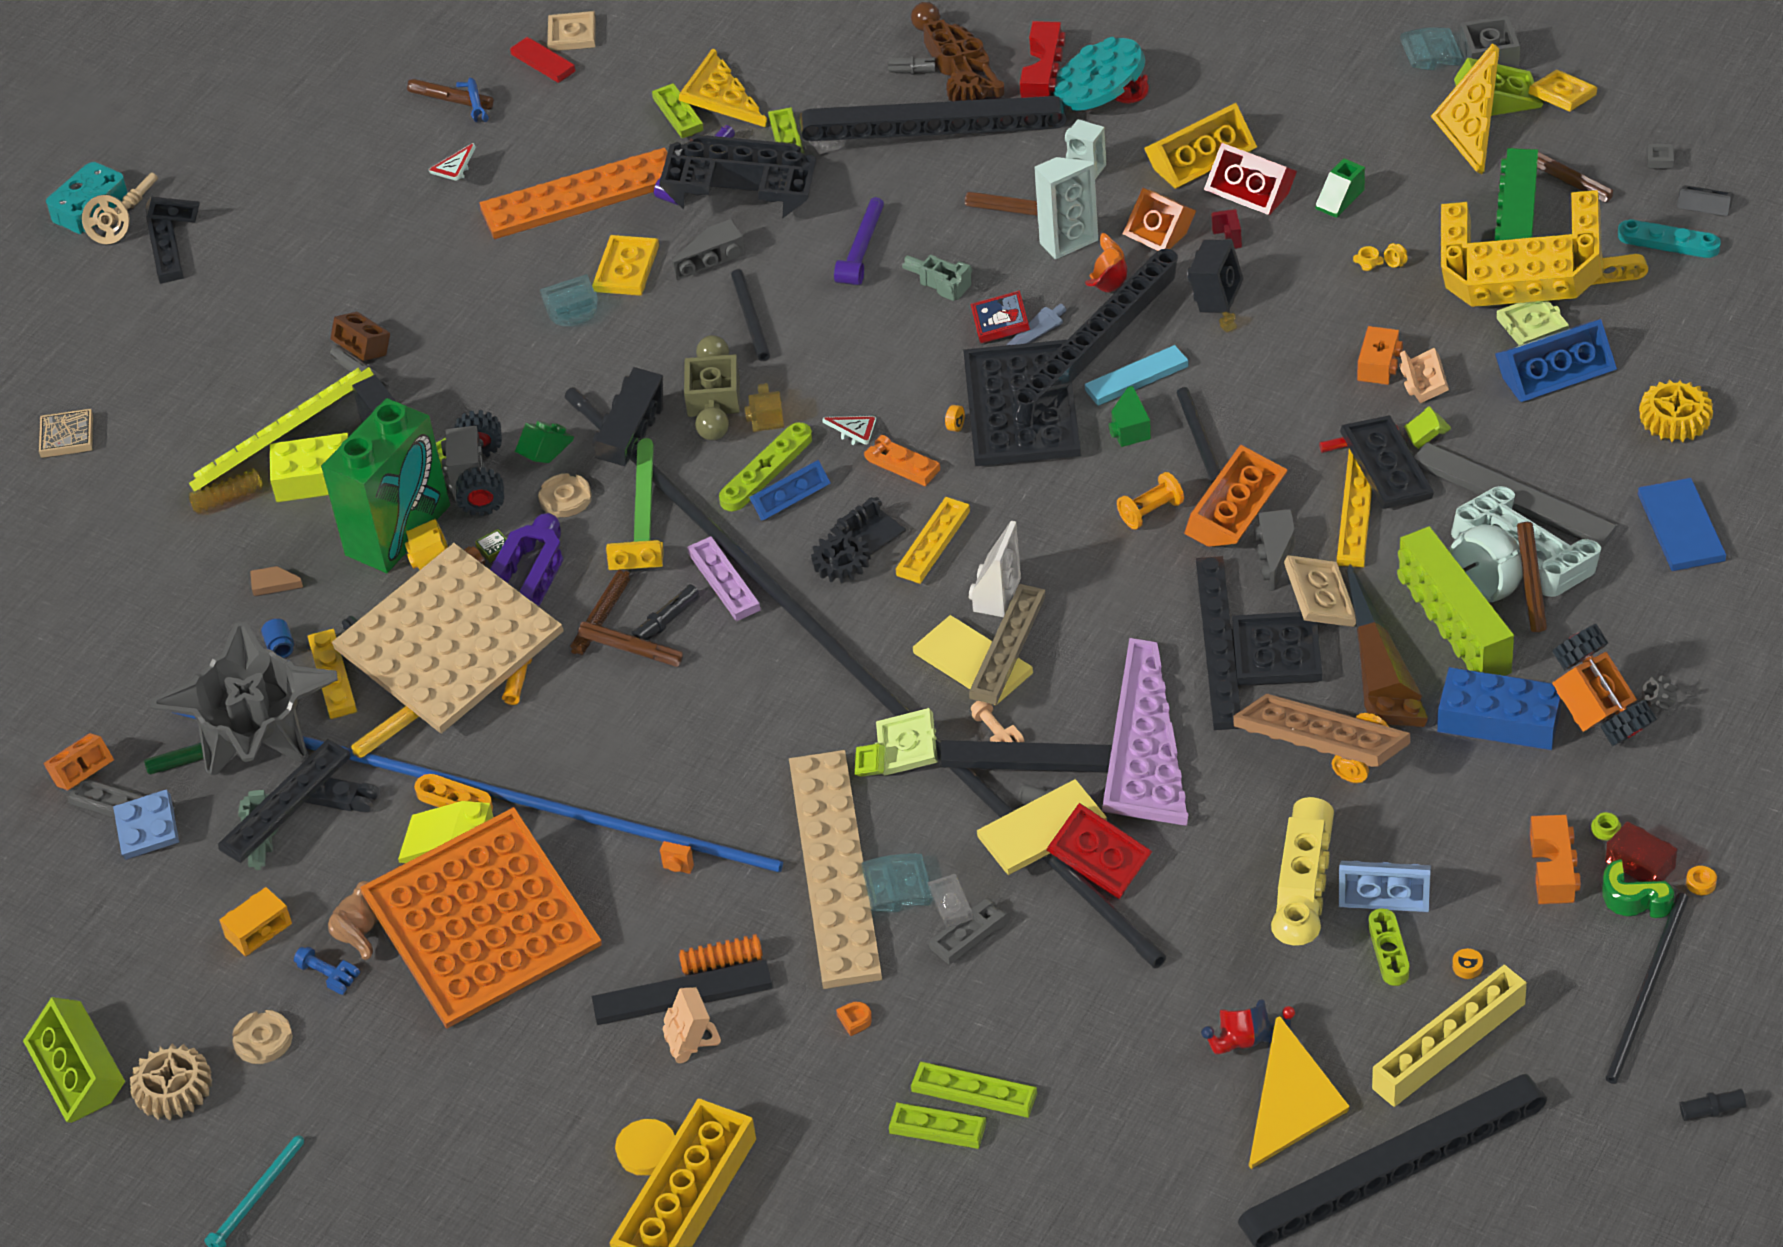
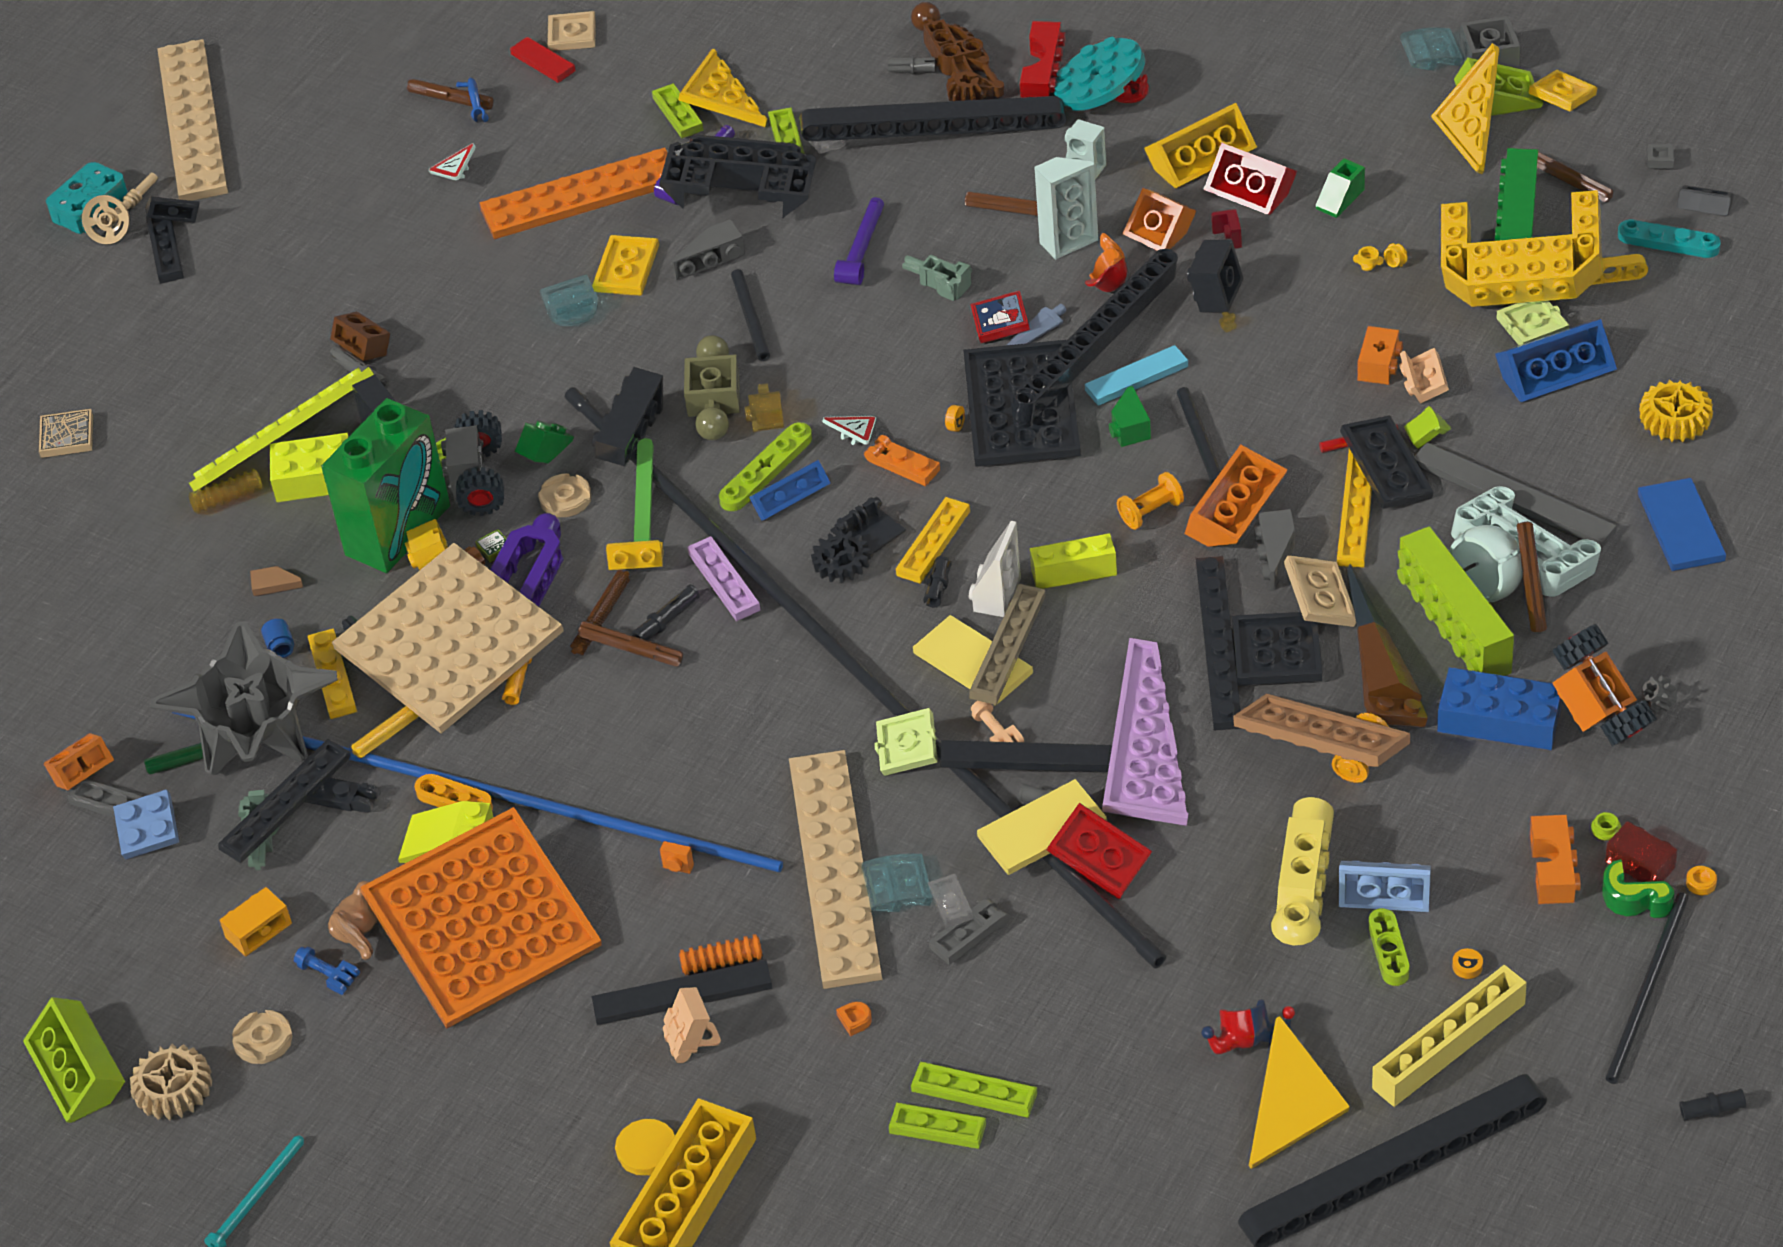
lime tile [855,744,885,777] -> none
none -> tan plate [157,39,228,201]
none -> black pin [923,556,952,608]
none -> neon yellow brick [1030,533,1117,589]

